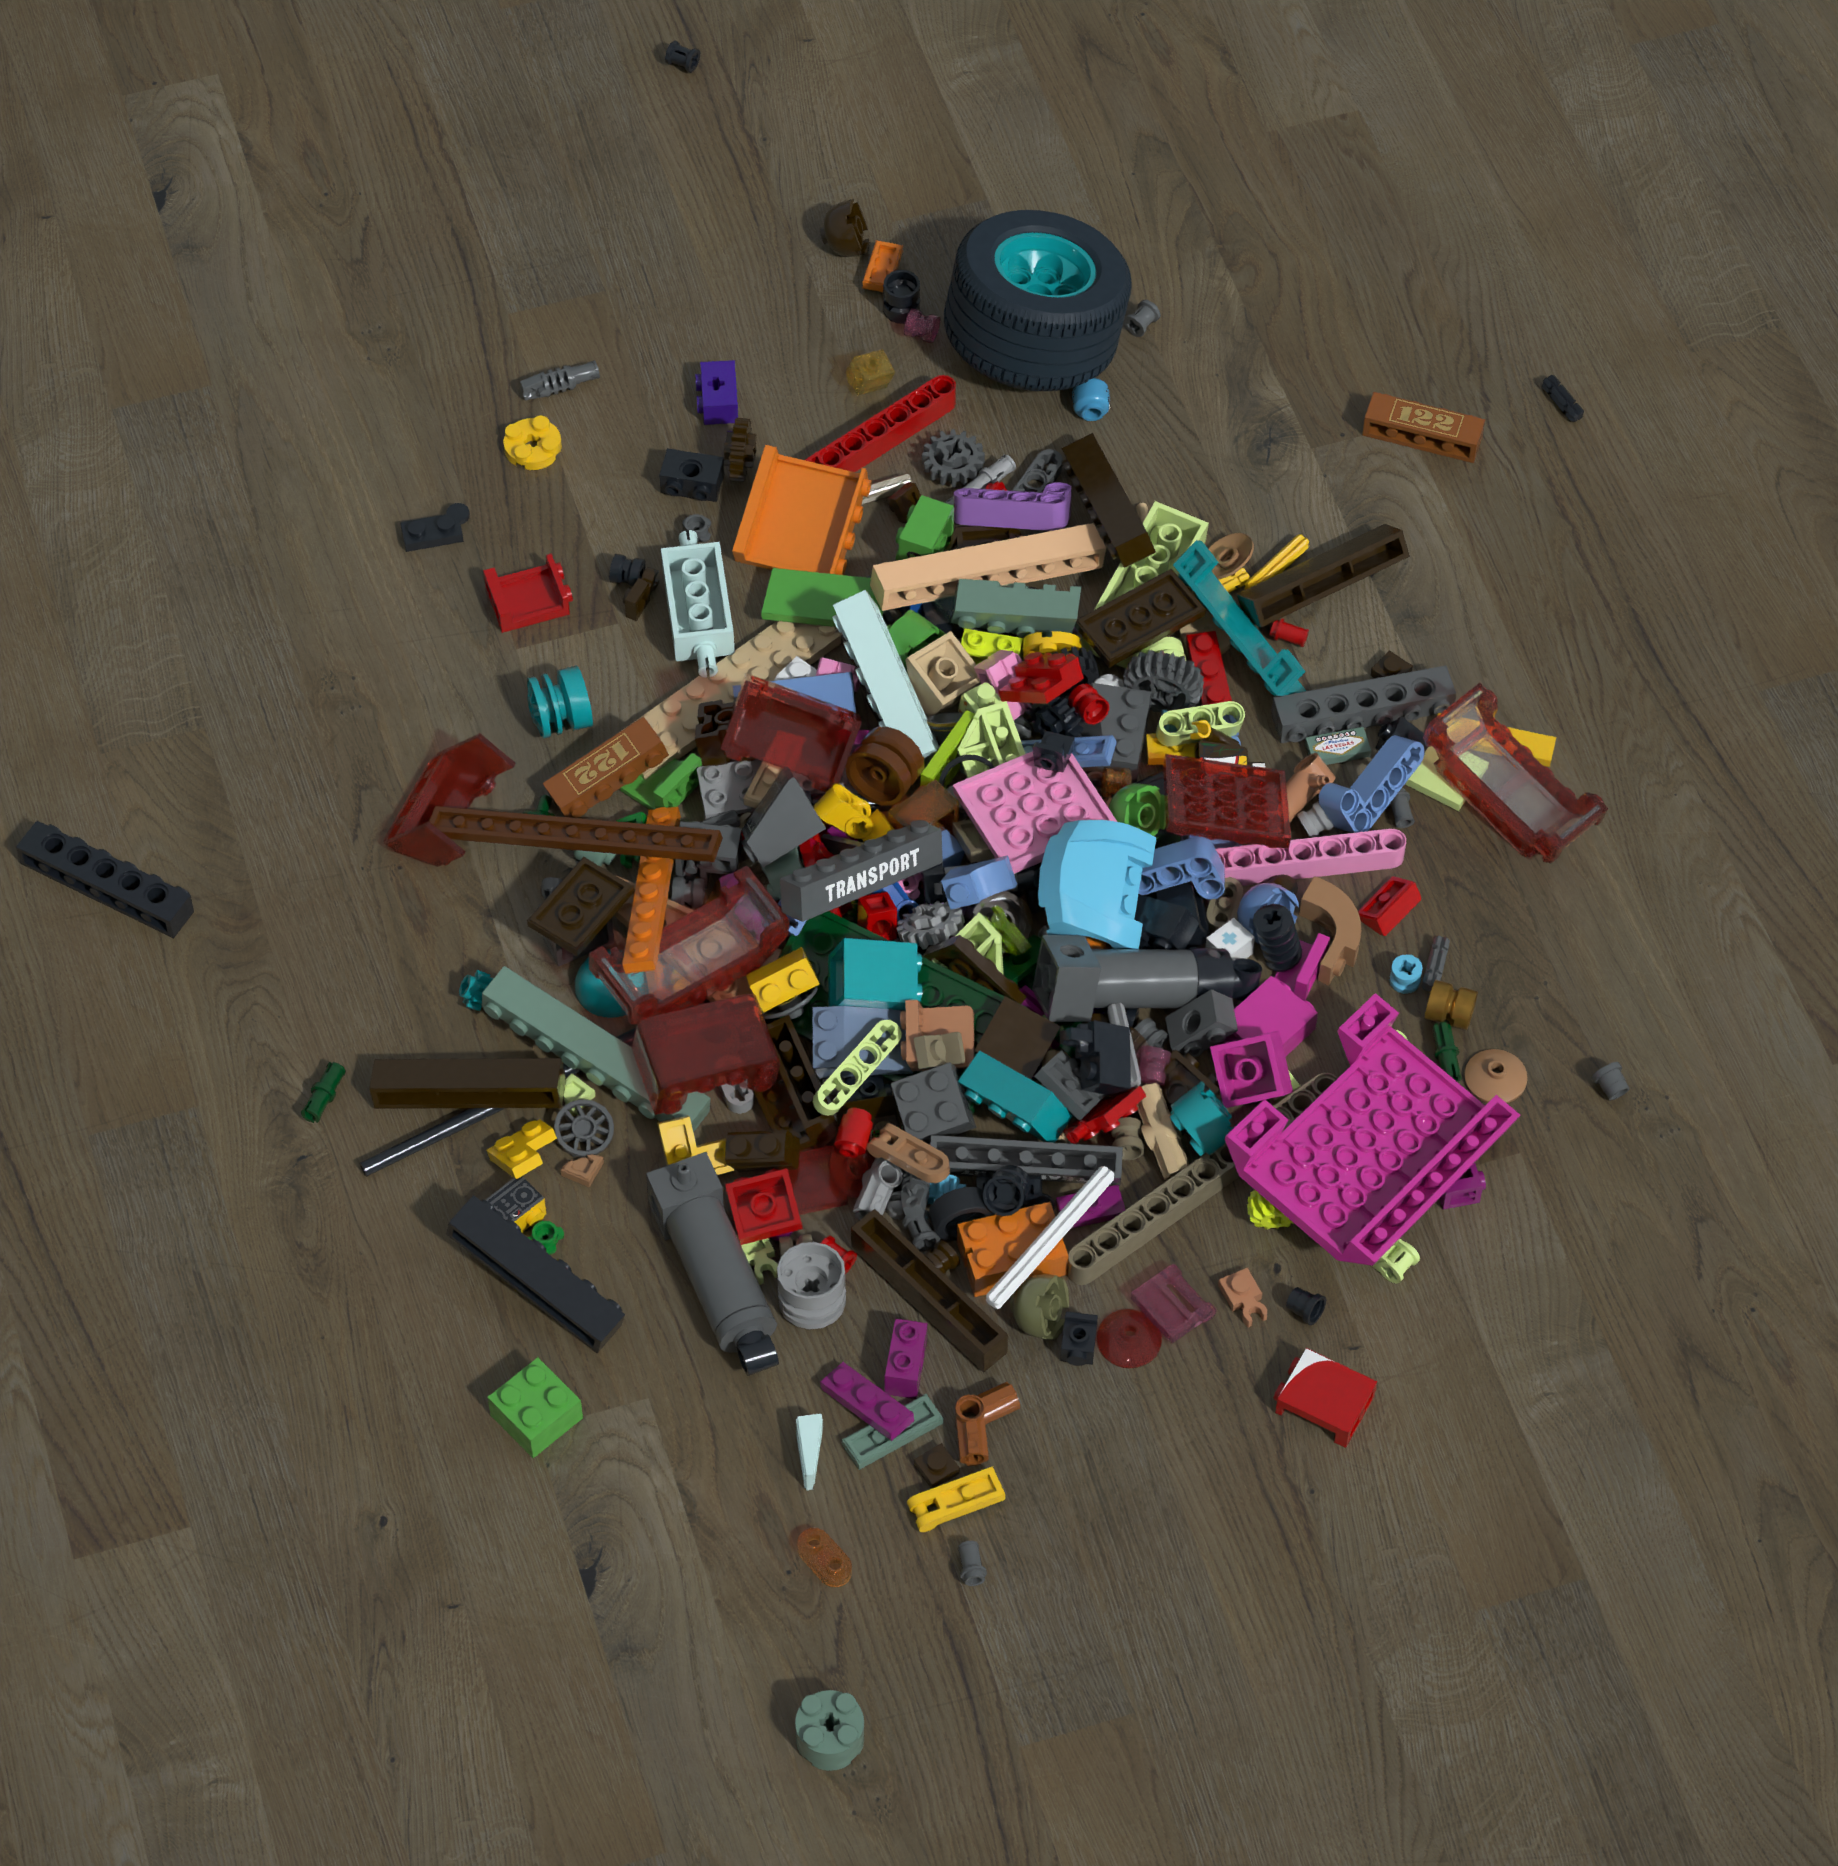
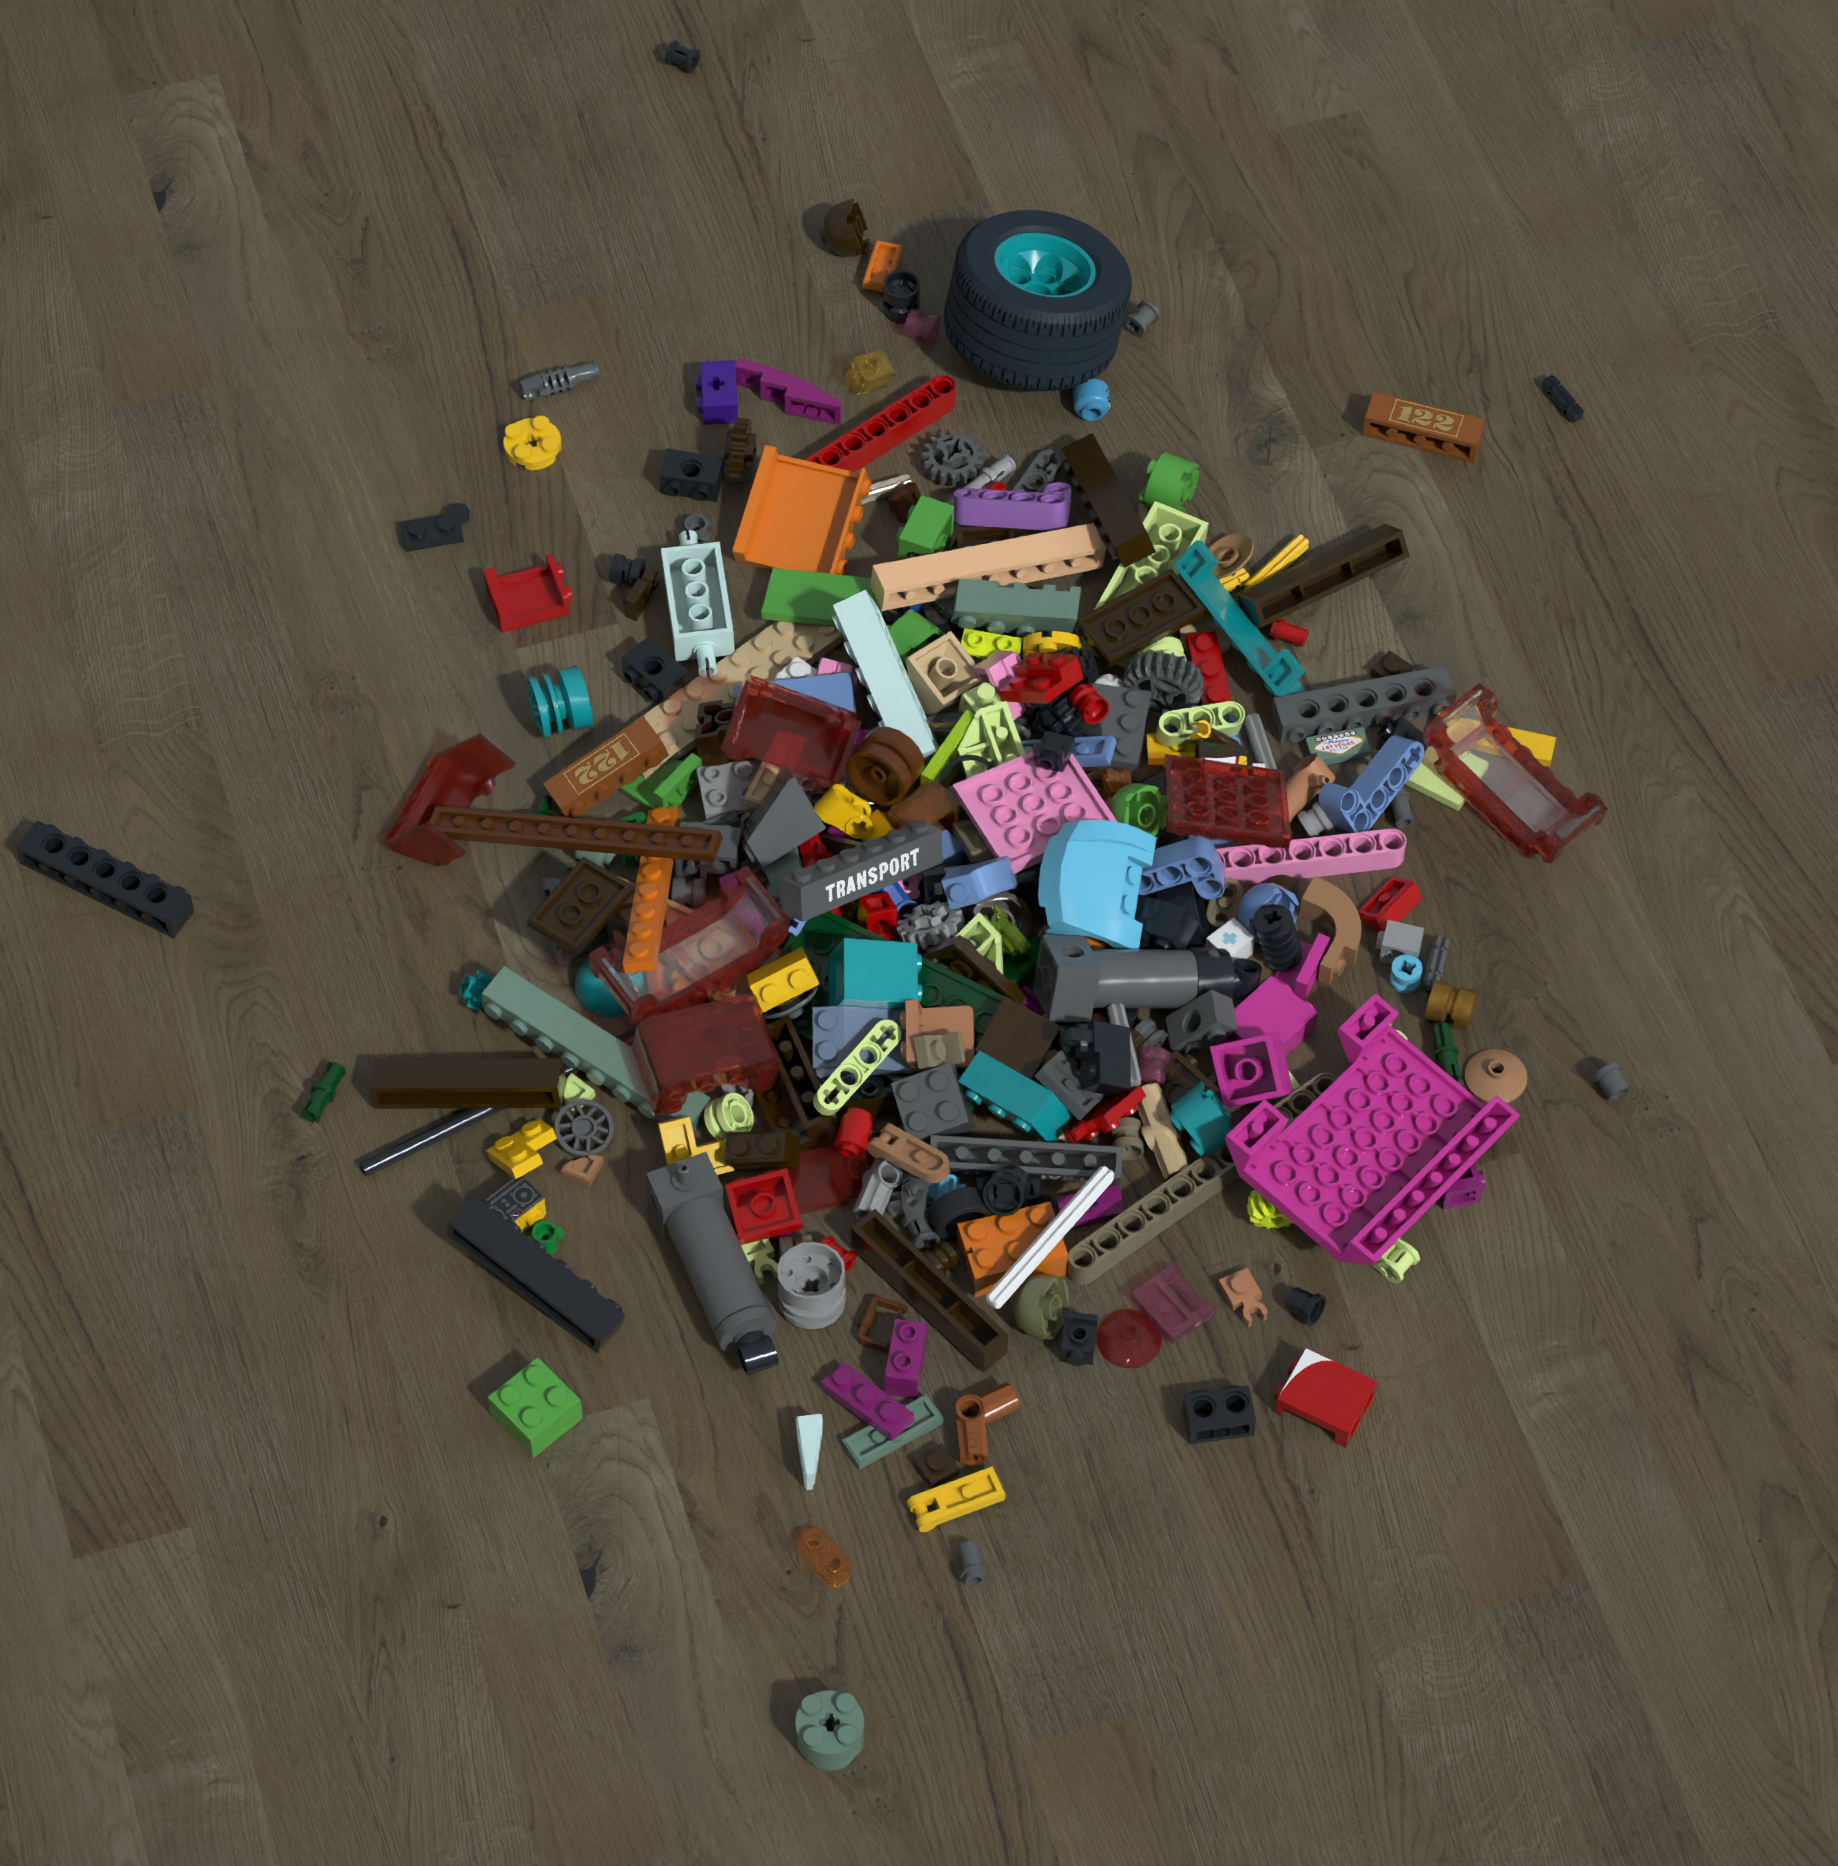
none -> black brick [622,637,689,704]
none -> yellowish green wheel [704,1093,754,1140]
none -> magenta slope [735,358,842,425]
none -> reddish brown piece [858,1296,908,1353]
none -> bright green brick [1139,452,1199,513]
none -> black brick [1182,1385,1256,1444]
none -> light grey axle [1244,713,1281,792]
none -> light grey brick [1375,920,1424,965]

